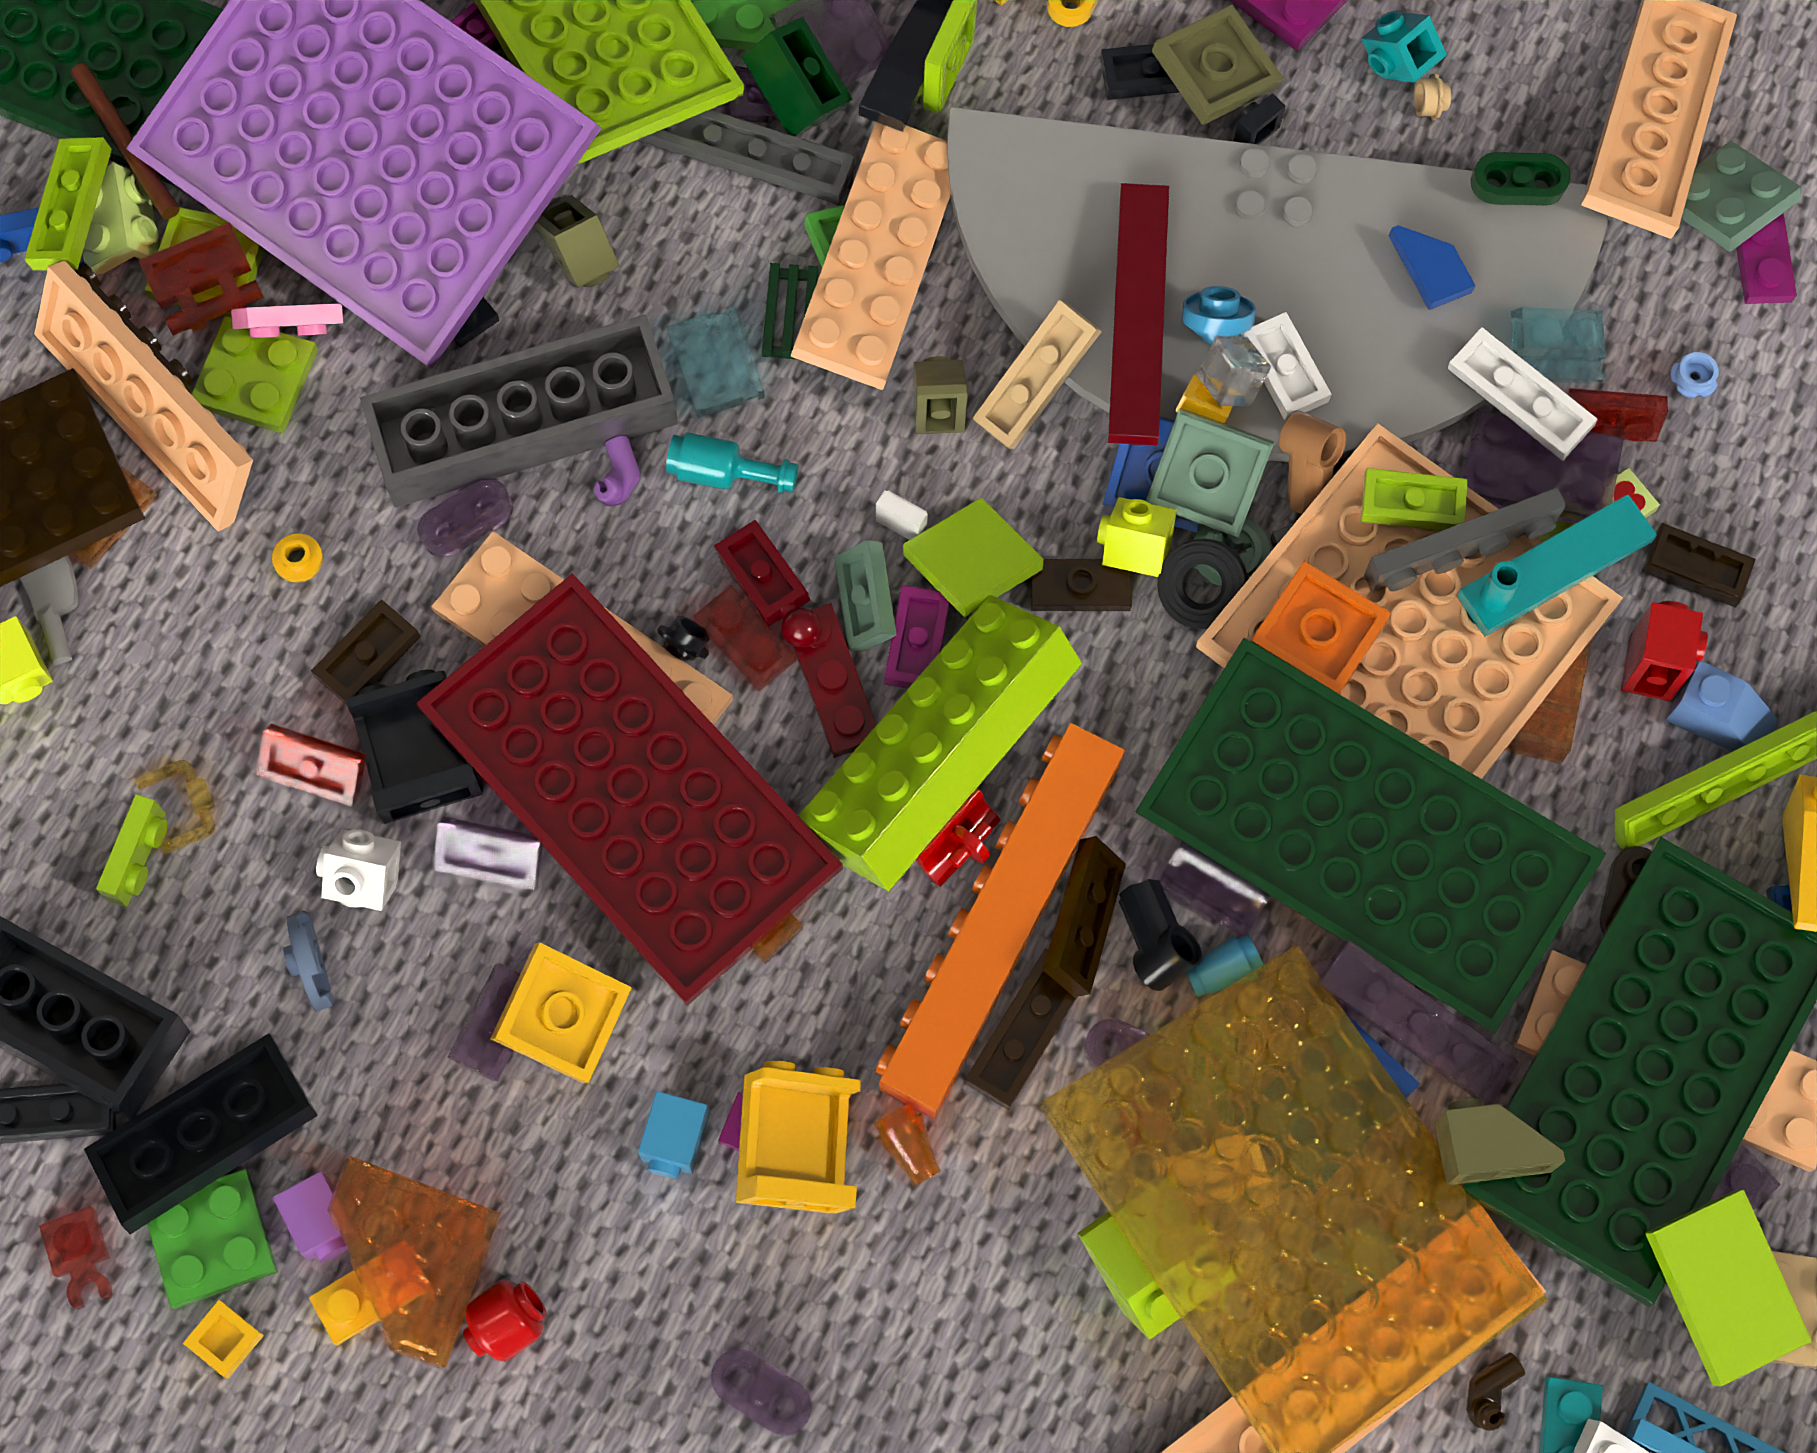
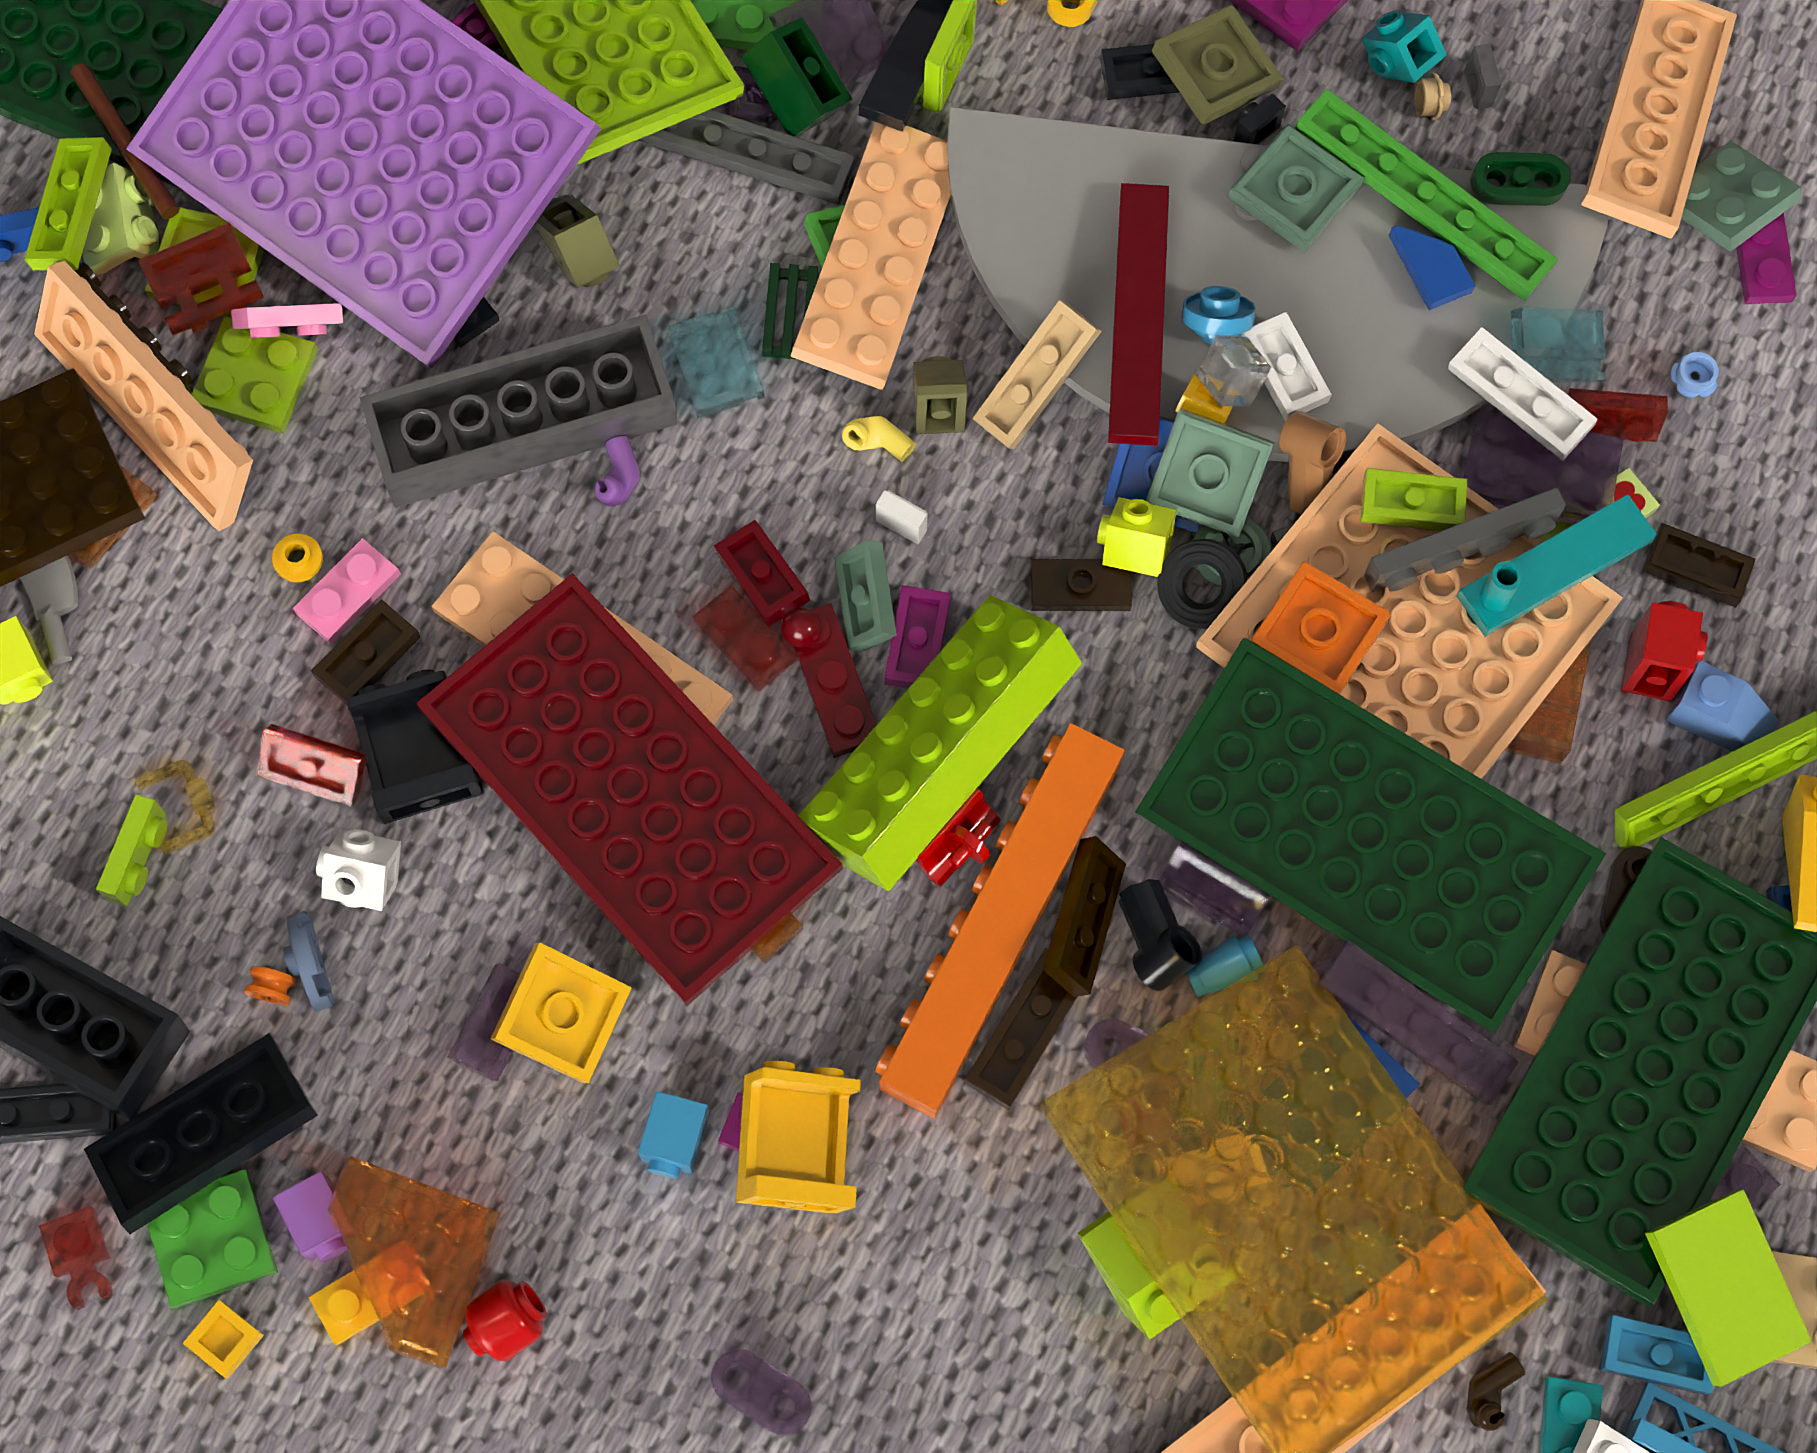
clear purple plate [417,479,513,557] -> none
clear purple plate [434,816,542,891] -> none
black plate [657,615,710,661] -> none
teal piece [666,432,799,494] -> none
clear orange cone [874,1103,941,1186] -> none
lime tile [903,497,1043,617] -> none
olive slope [1434,1098,1565,1185] -> none
none -> orange bush [243,966,297,1006]
none -> bright pink plate [293,538,401,645]
none -> light yellow arm [841,416,916,462]
none -> sand green tile [1228,123,1364,253]
none -> bright green plate [1295,89,1558,301]
none -> flat silver tile [1464,43,1502,109]
none -> dark azure plate [1599,1315,1713,1396]

